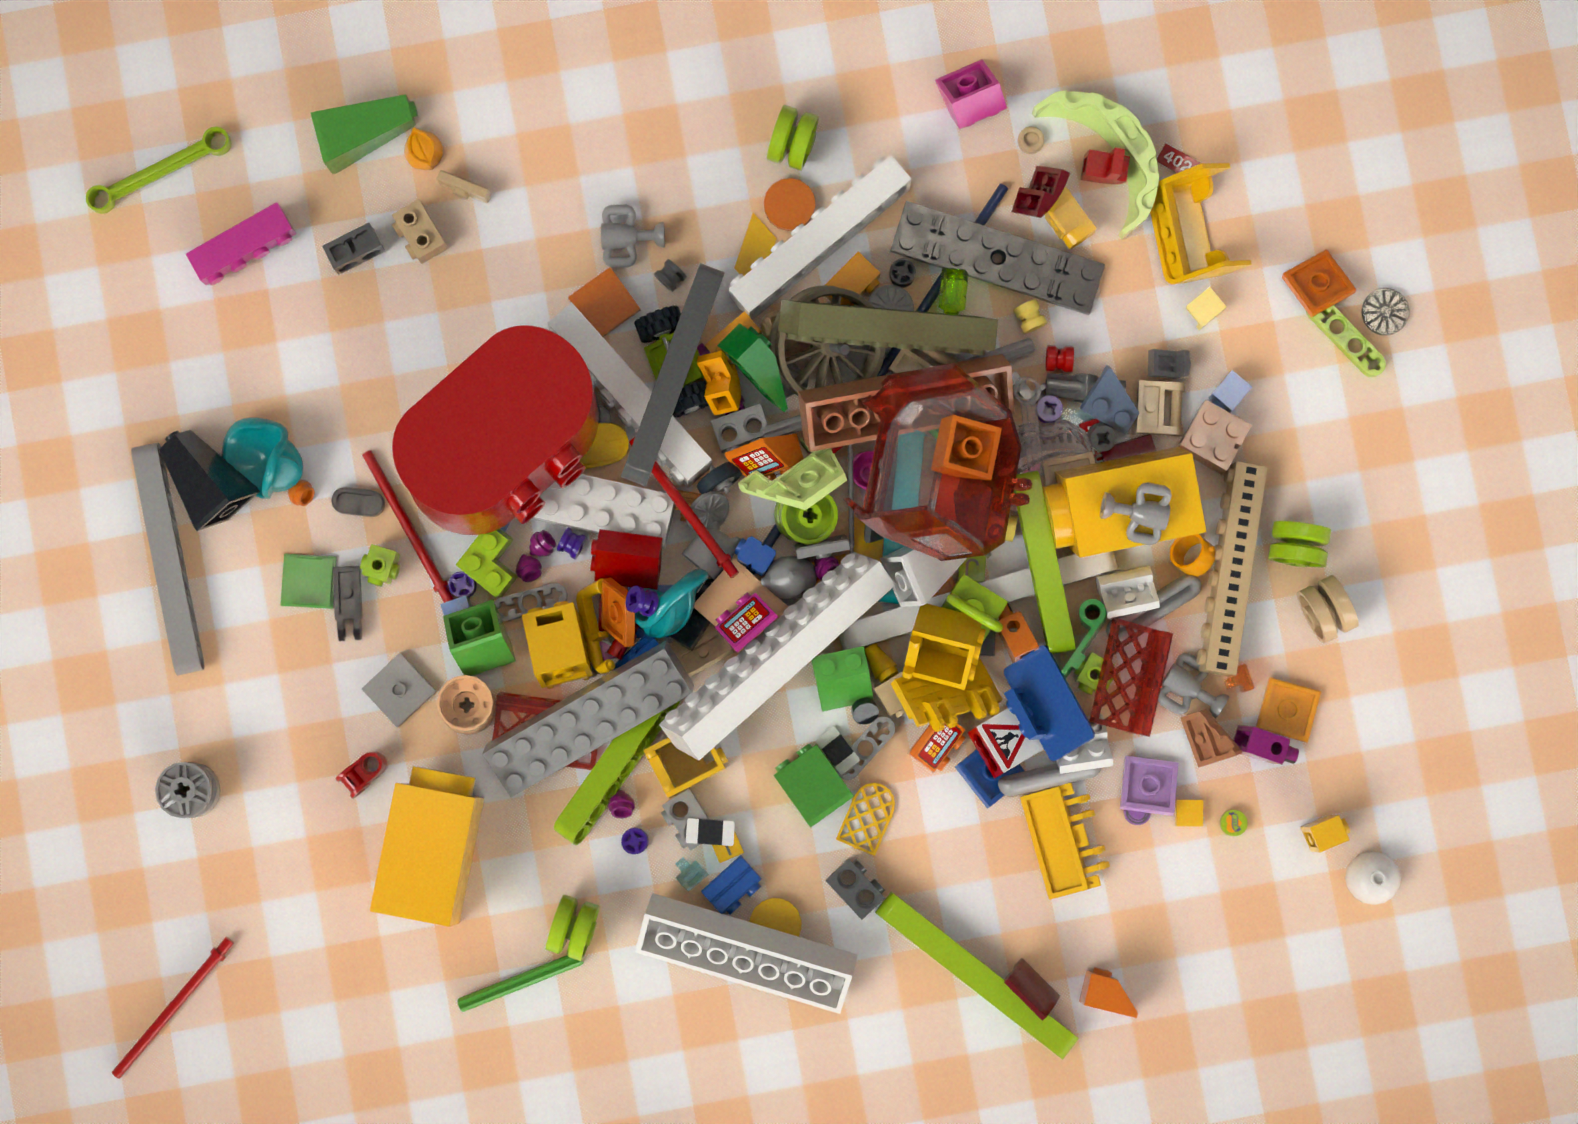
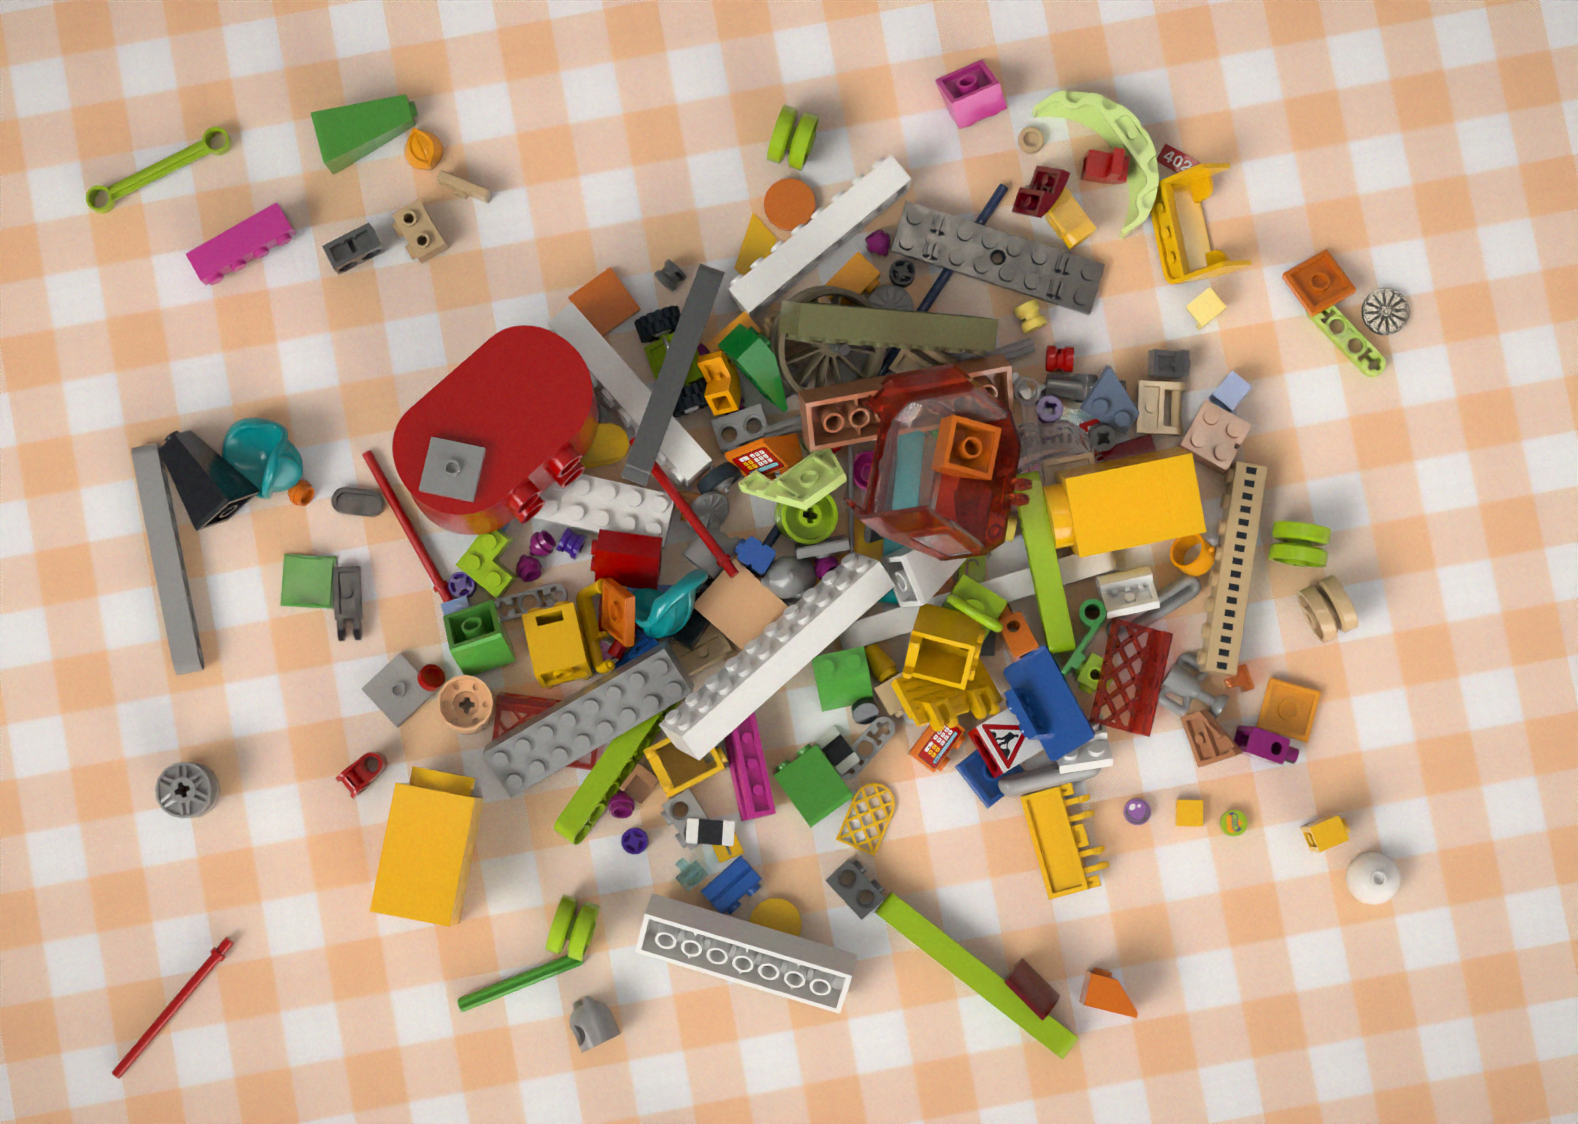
lime brick [360,544,400,587] -> none
light grey piece [601,204,665,268] -> none
dark purple wheel [625,586,659,617] -> none
slope [714,592,778,652] -> none
clear neon green brick [939,268,968,315] -> none
light grey piece [1100,482,1172,545] -> none
lavender tile [1120,756,1179,816] -> none
none -> red tile [417,664,445,692]
none -> light grey plate [419,437,486,503]
none -> light grey piece [569,996,621,1053]
none -> medium nougat panel [619,763,659,804]
none -> dark pink brick [724,711,776,821]
none -> magenta plate [864,229,891,257]

